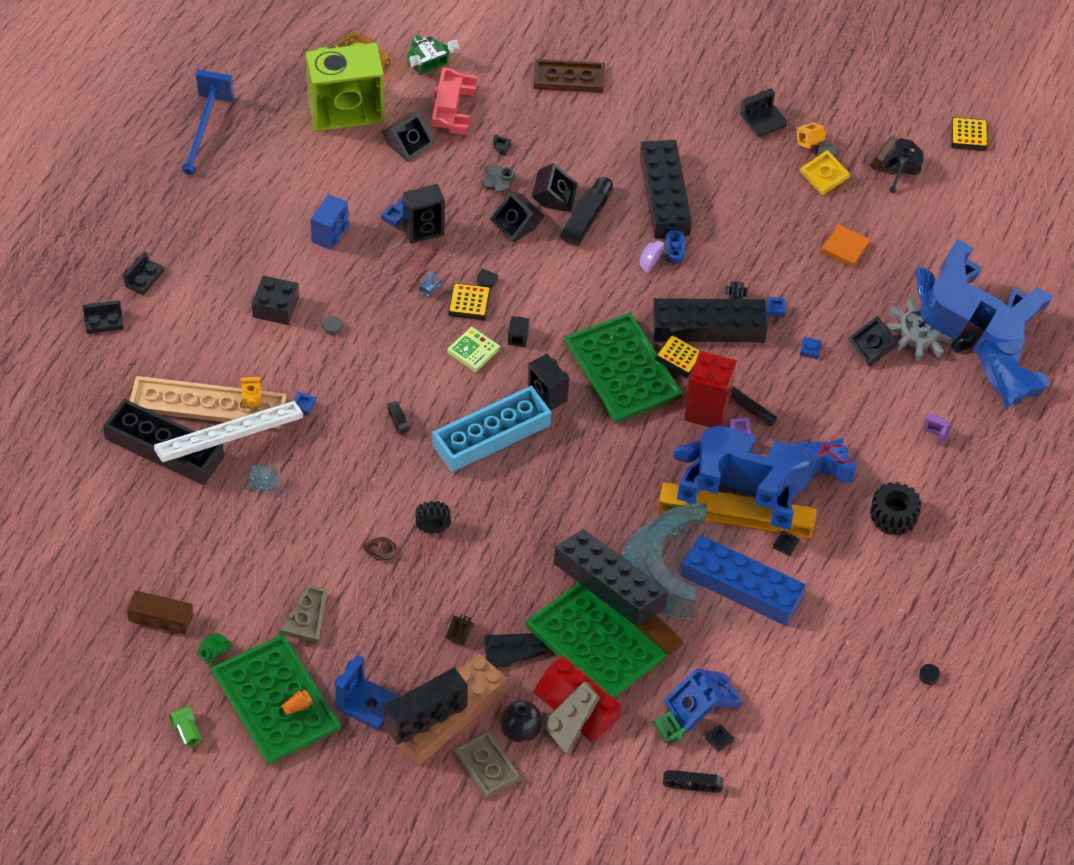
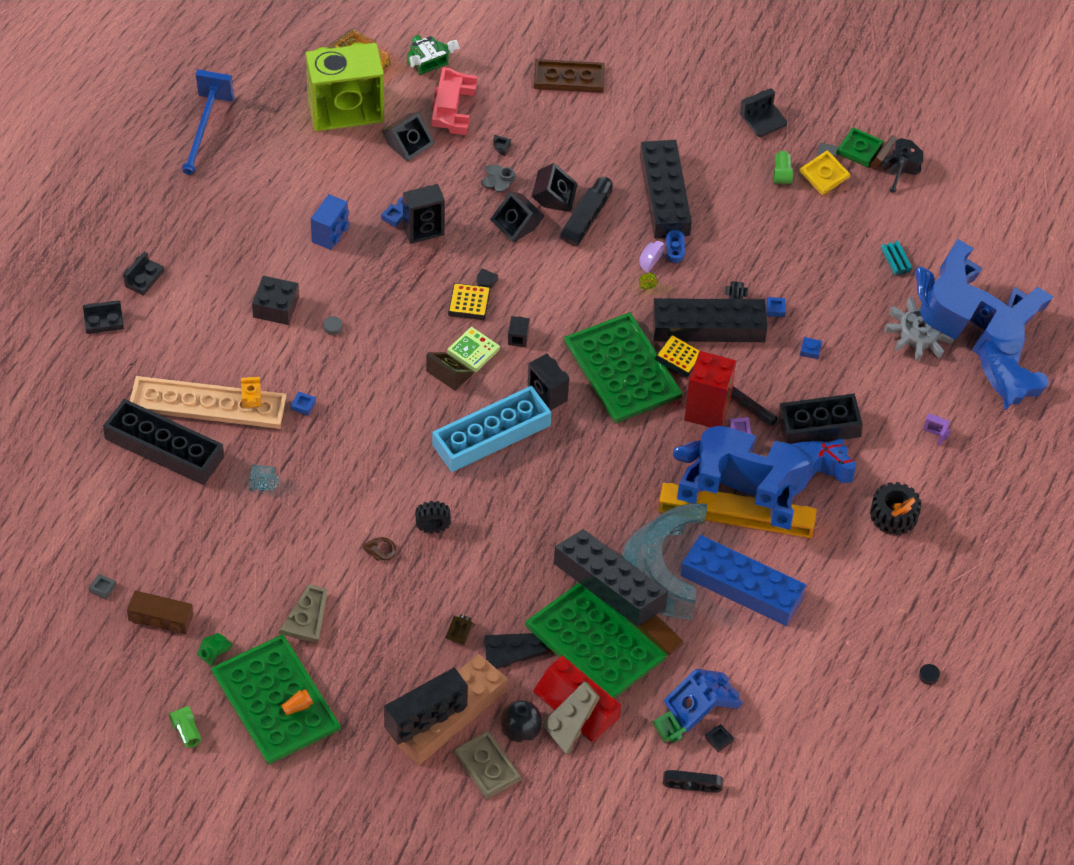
white tile [154,401,303,462] -> none
blue bracket [334,654,399,731] -> none
black beam [387,401,409,434] -> none
flat silver piece [418,271,444,297] -> none
black tile [773,531,800,556] -> none
light orange brick [797,122,826,149] -> none
orange tile [821,225,871,267] -> none
black tile [848,316,899,367] -> none
tile [951,117,987,151] -> none
black tile [953,331,975,353] -> none
none -> dark grey tile [88,574,117,600]
none -> dark brown slope [426,352,474,391]
none -> clear neon green tile [639,273,658,290]
none -> bright green piece [773,151,793,185]
none -> black brick [779,393,863,444]
none -> green tile [836,127,884,168]
none -> teal tile [881,240,912,275]
none -> orange piece [889,497,916,517]

